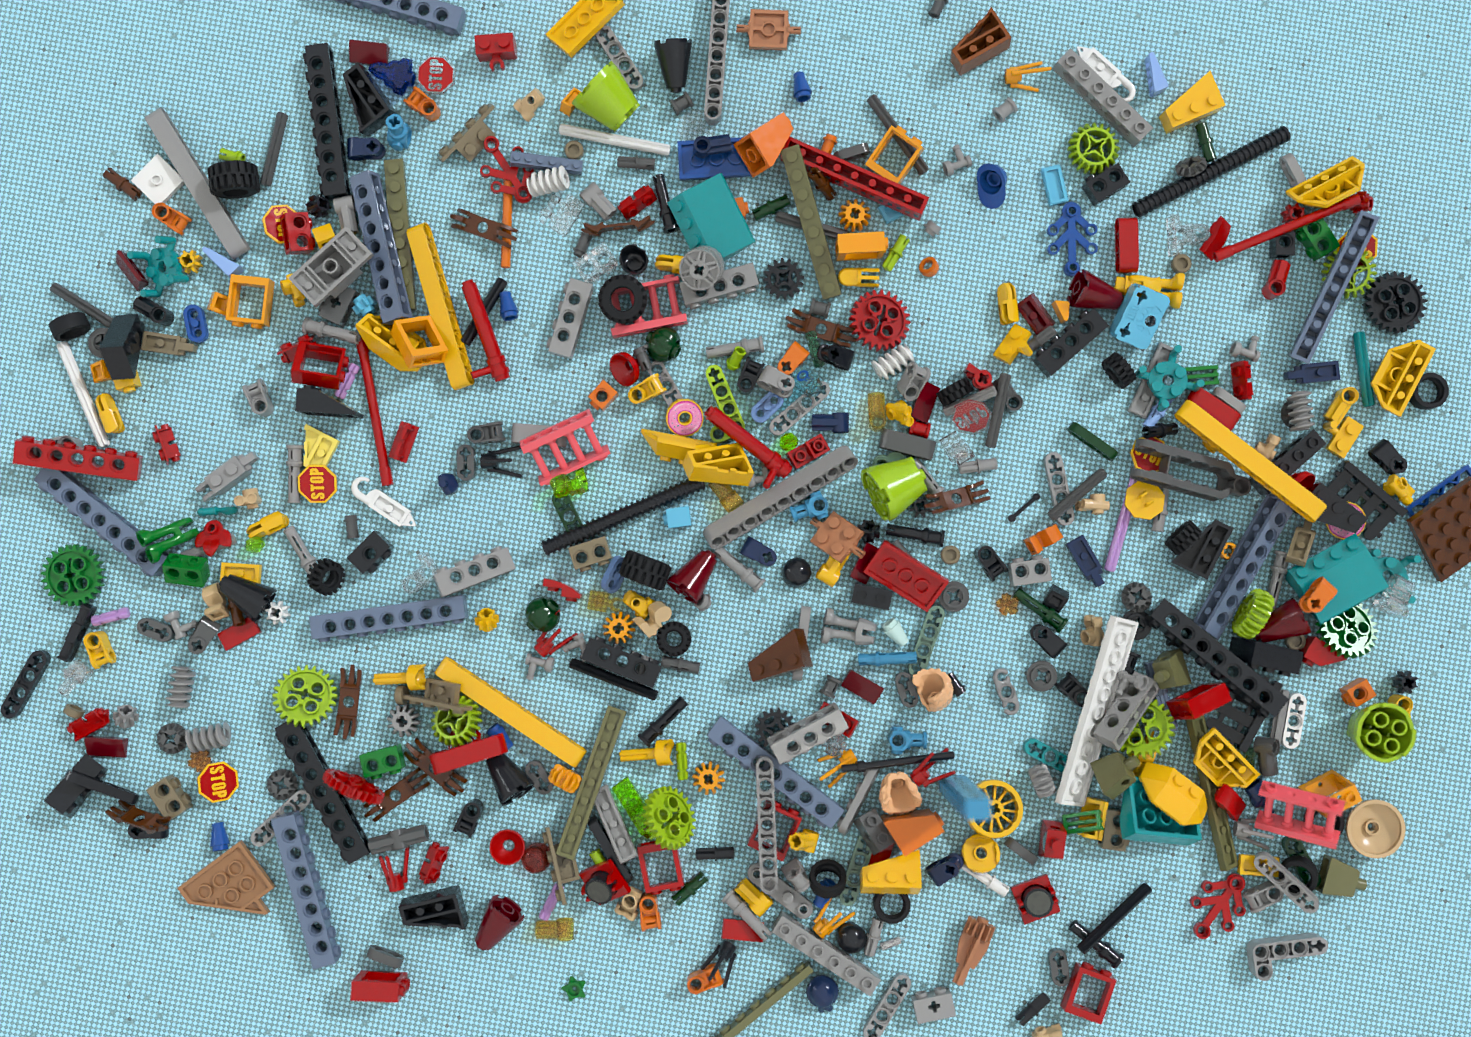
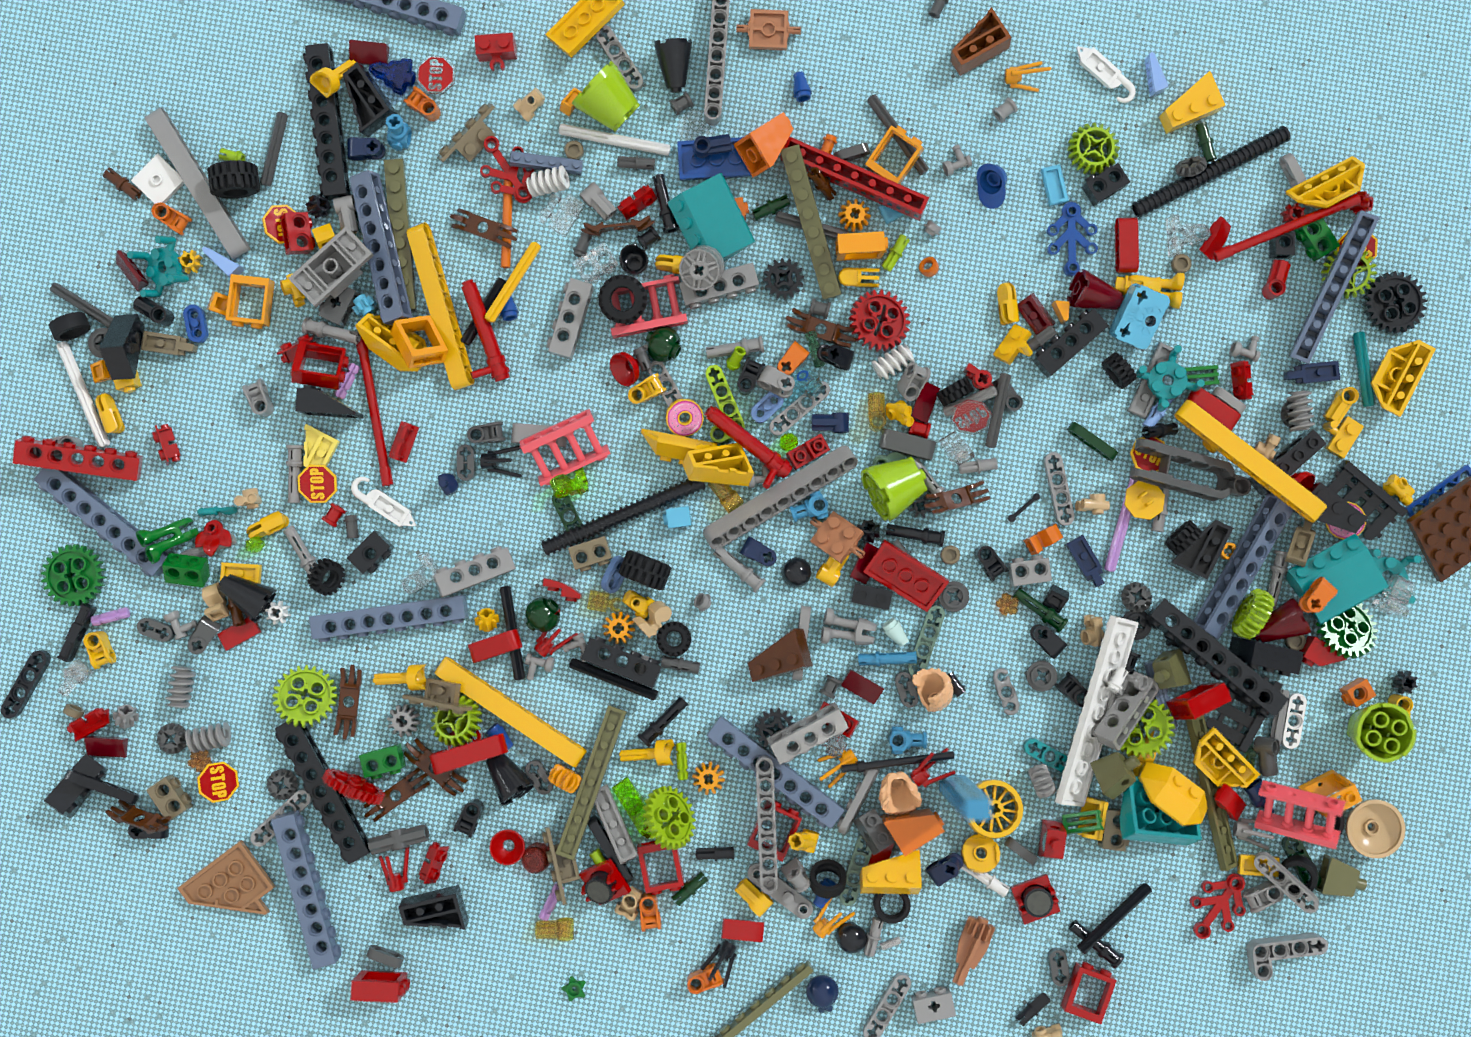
light grey hinge [195,452,259,502] -> none
blue cone [210,822,230,852] -> none
dark tan tile [394,685,410,705] -> none
dark red cone [475,895,524,950] -> none
orange brick [588,380,619,411] -> none
dark red cone [667,550,717,604] -> none
light grey pin [721,889,772,942] -> none
light grey brick [771,911,881,996] -> none
dark grey axle [1047,468,1107,520] -> none
light grey brick [1053,48,1153,147] -> none
black piece [1368,439,1407,475] -> none
black tyre [1409,373,1449,410] -> none
none -> yellow piece [309,59,356,98]
none -> red bush [321,503,347,528]
none -> red beam [468,629,523,663]
none -> yellow axle [485,242,541,323]
none -> black axle [500,586,525,680]
none -> black bush [636,226,661,251]
none -> white pin [1107,667,1129,693]

